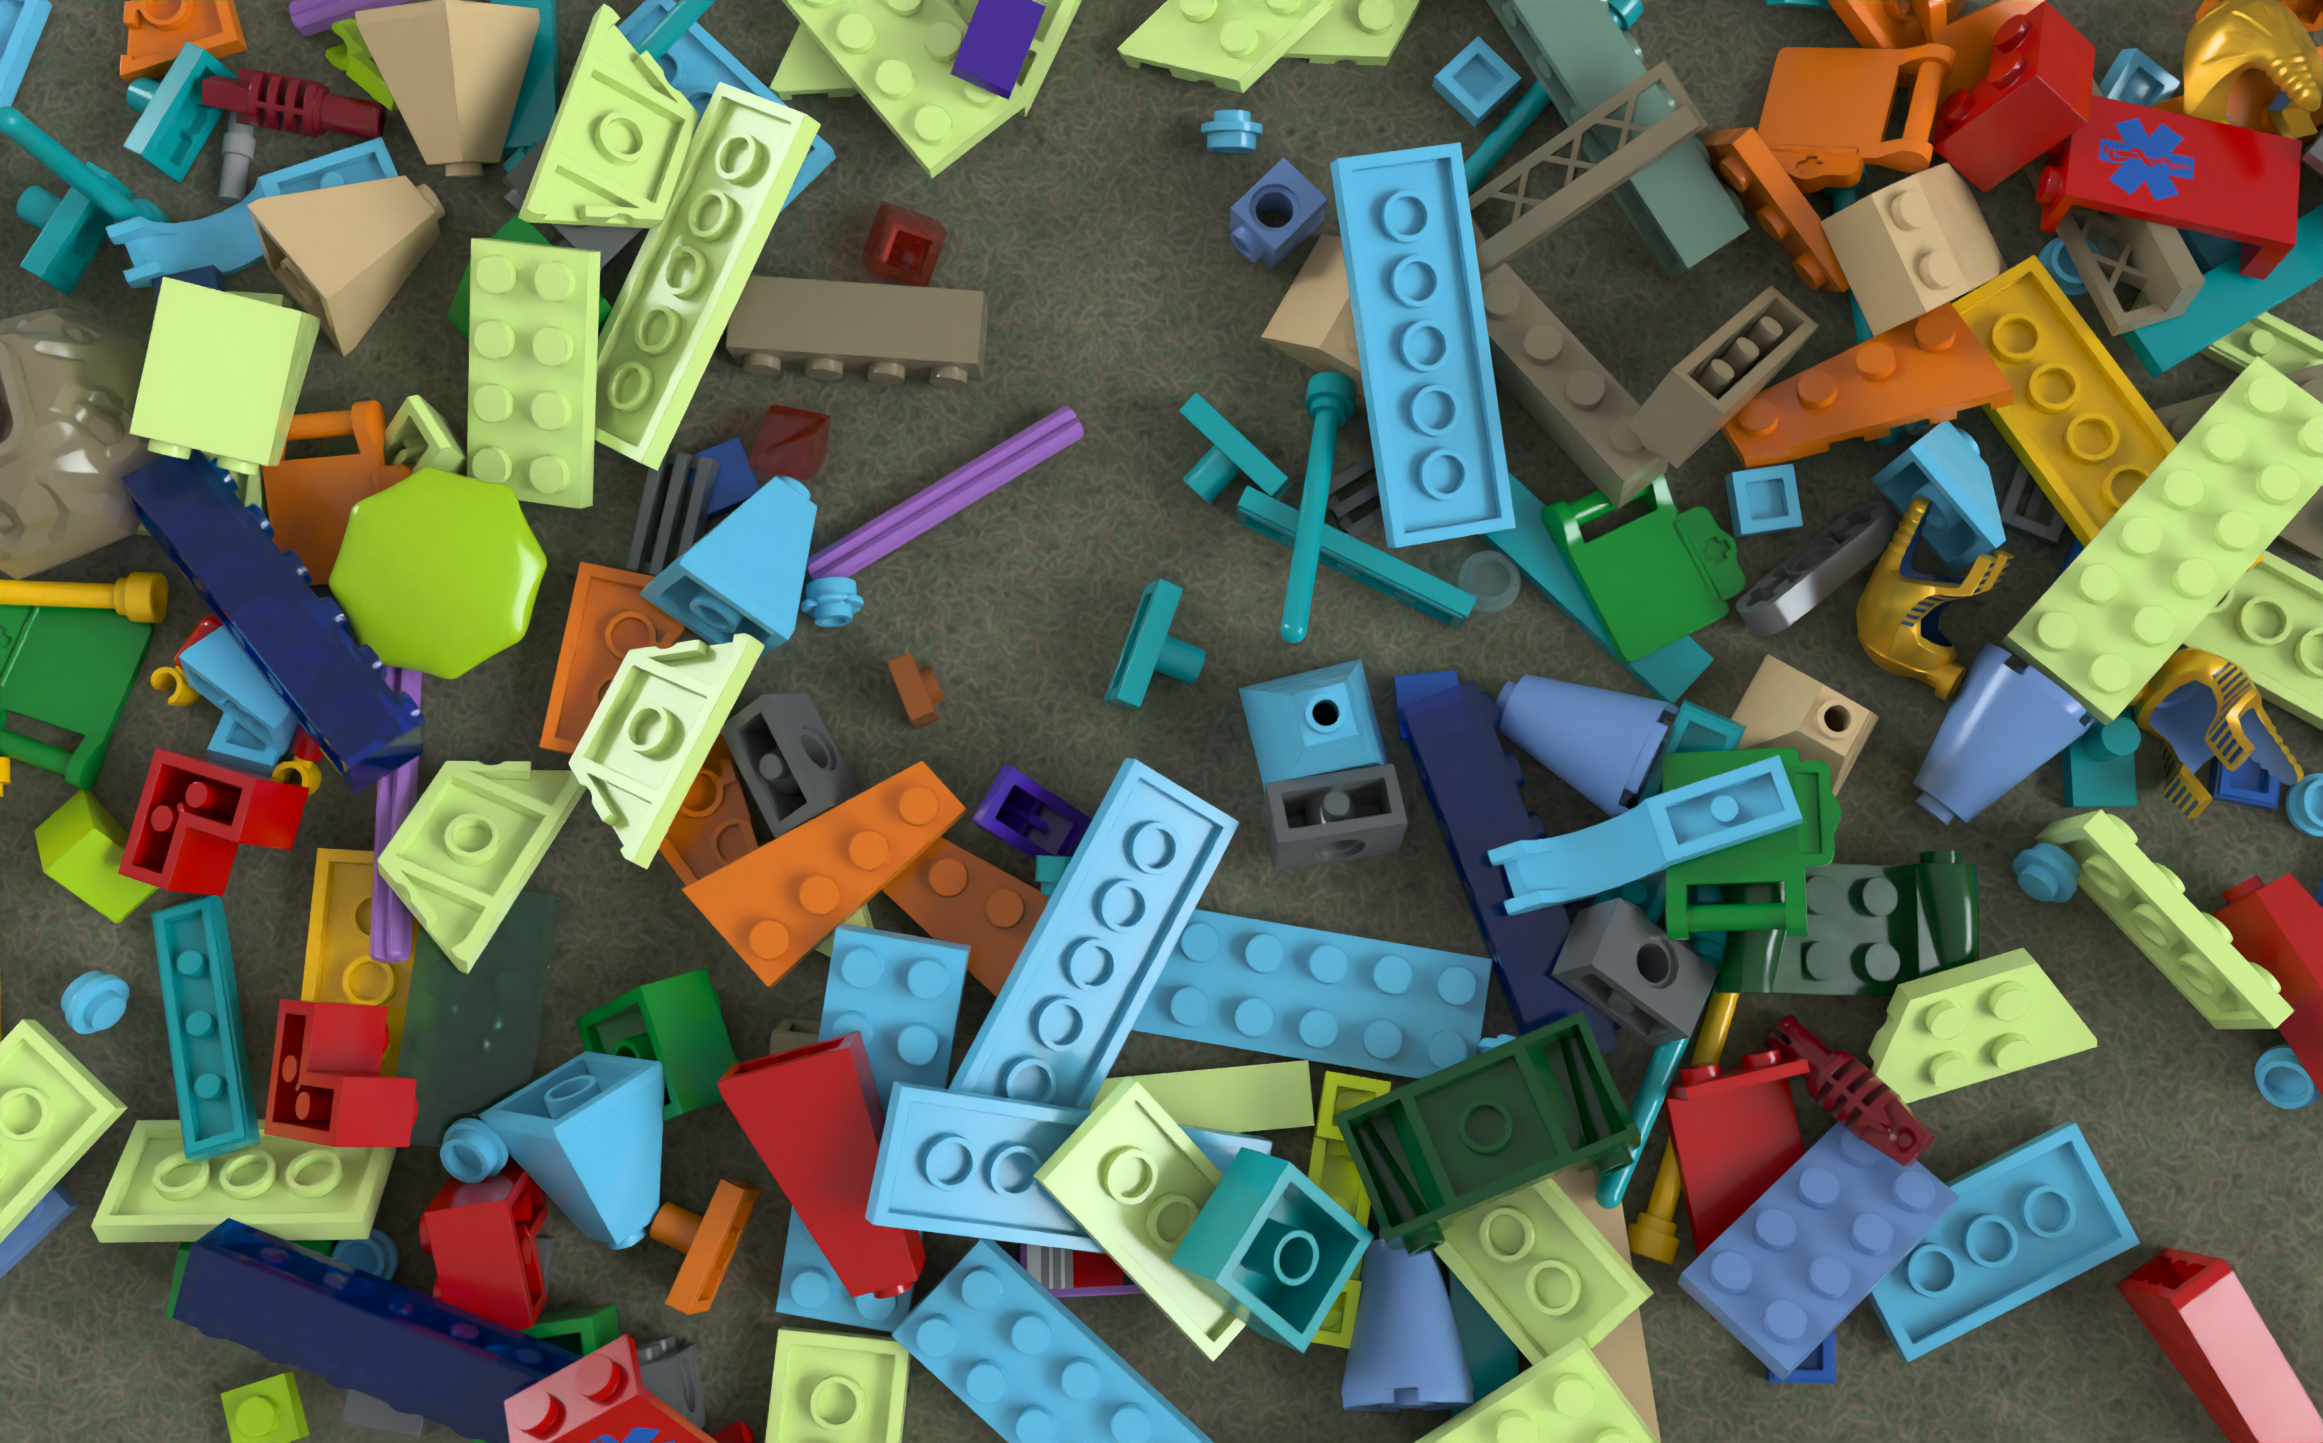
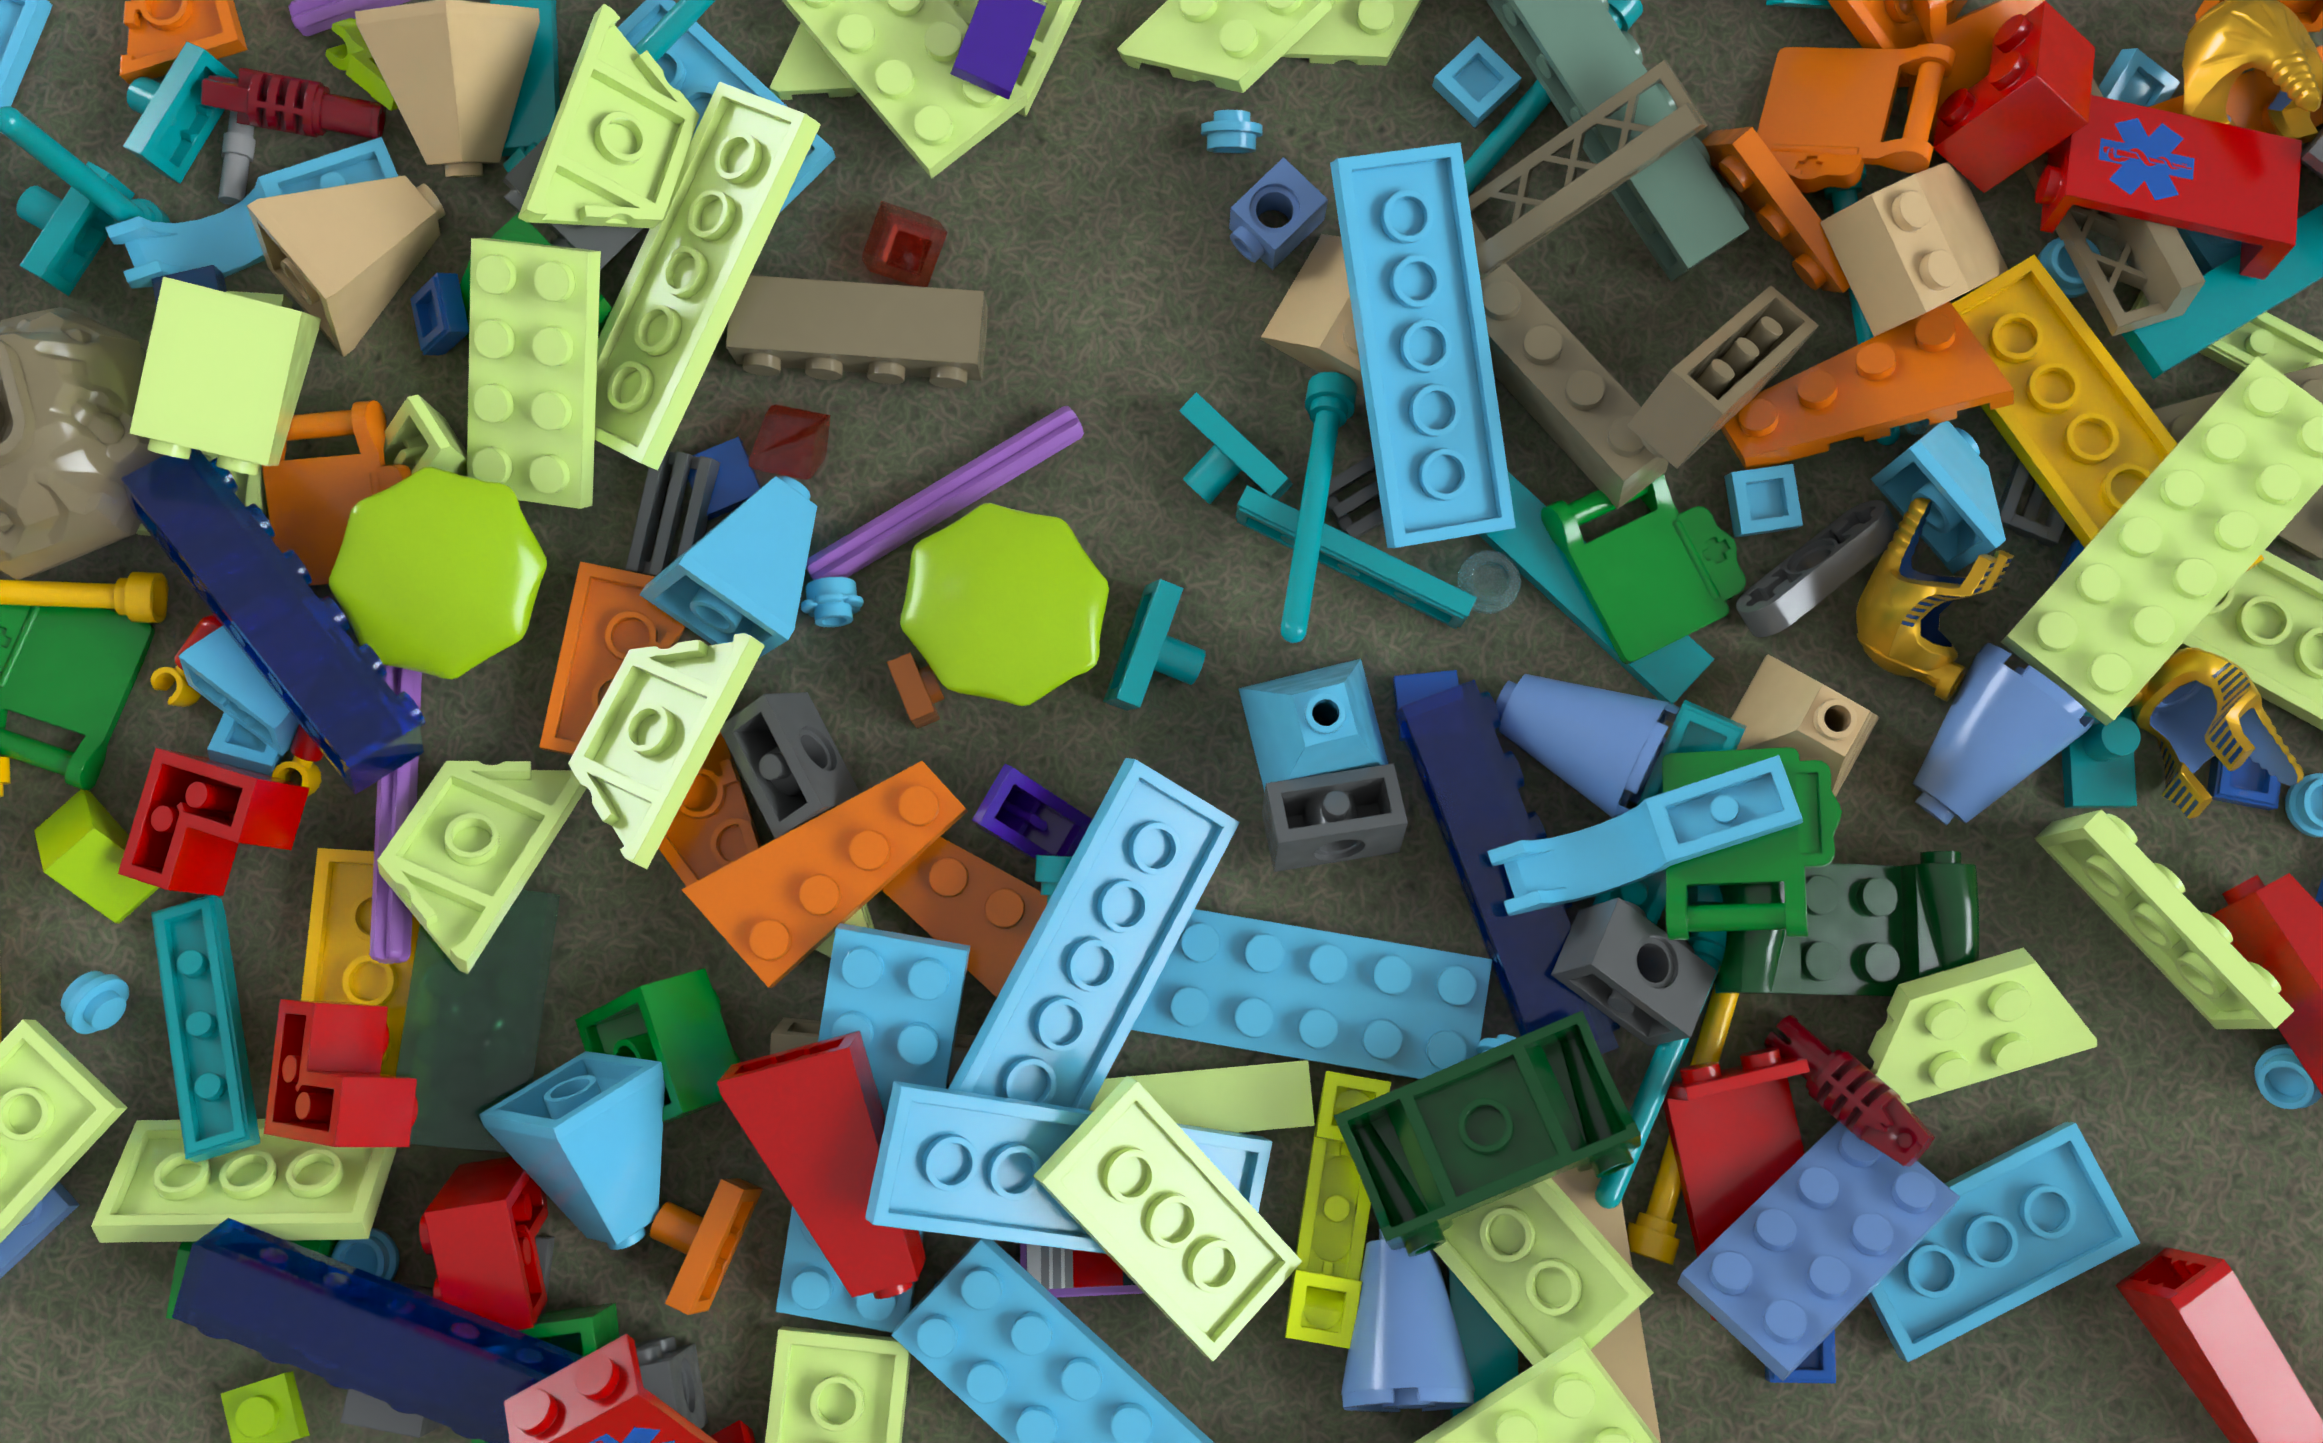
medium azure plate [440,1118,508,1183] -> none
teal brick [1169,1147,1374,1354] -> none
medium azure plate [2013,843,2080,903] -> none
none -> blue tile [410,273,469,356]
none -> lime piece [900,503,1109,706]

